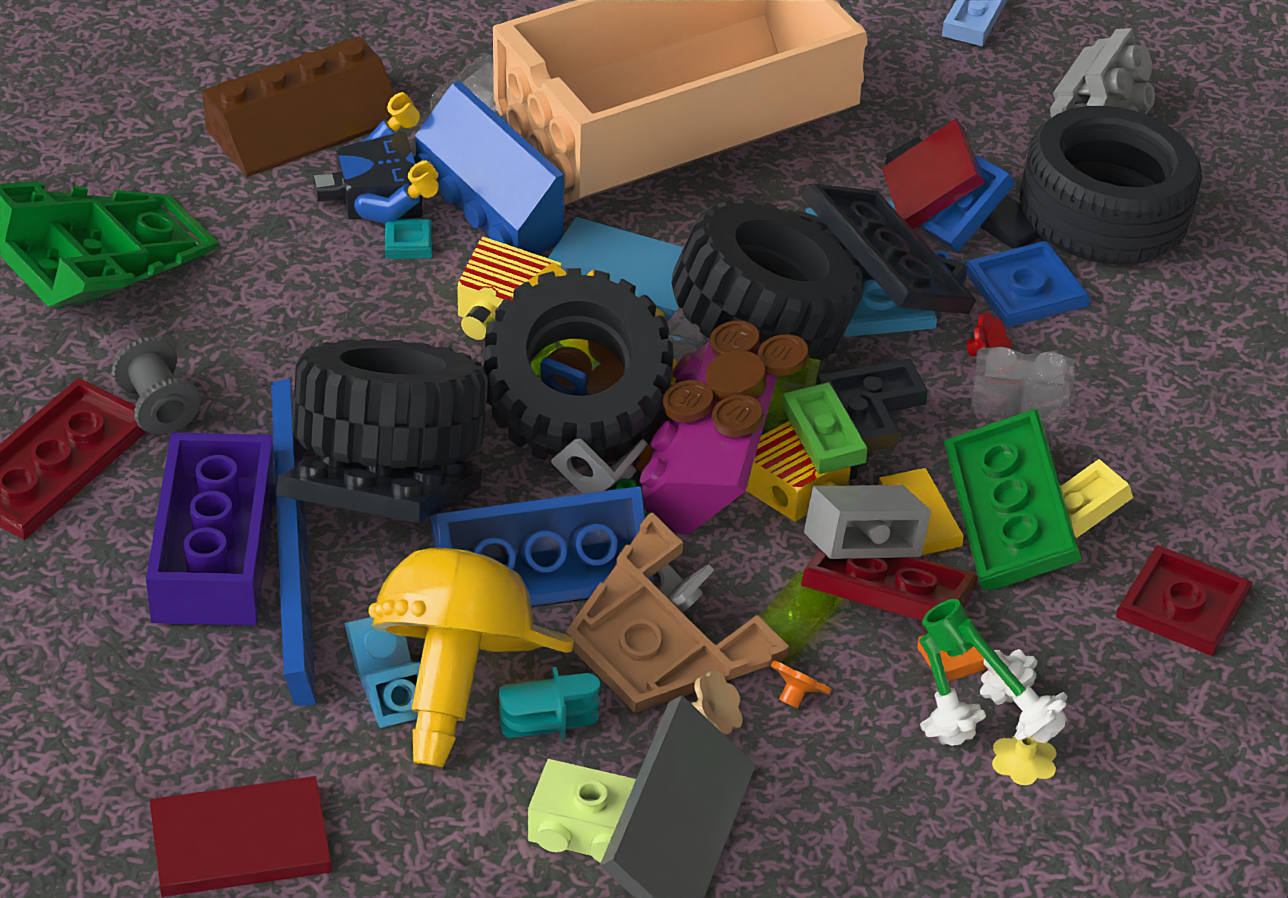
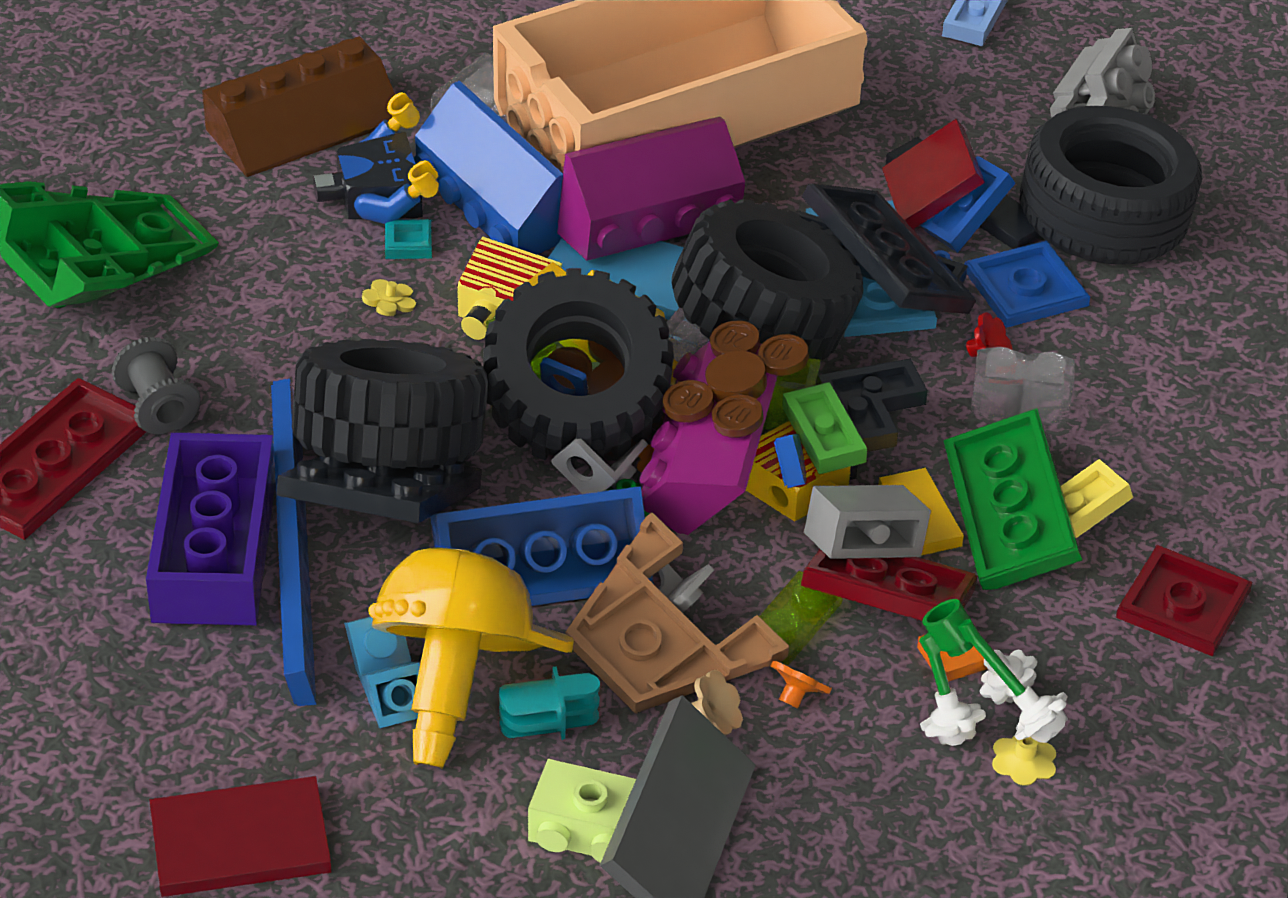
none -> light yellow plant [362,279,416,316]
none -> magenta slope [557,116,745,261]
none -> blue tile [774,434,806,488]

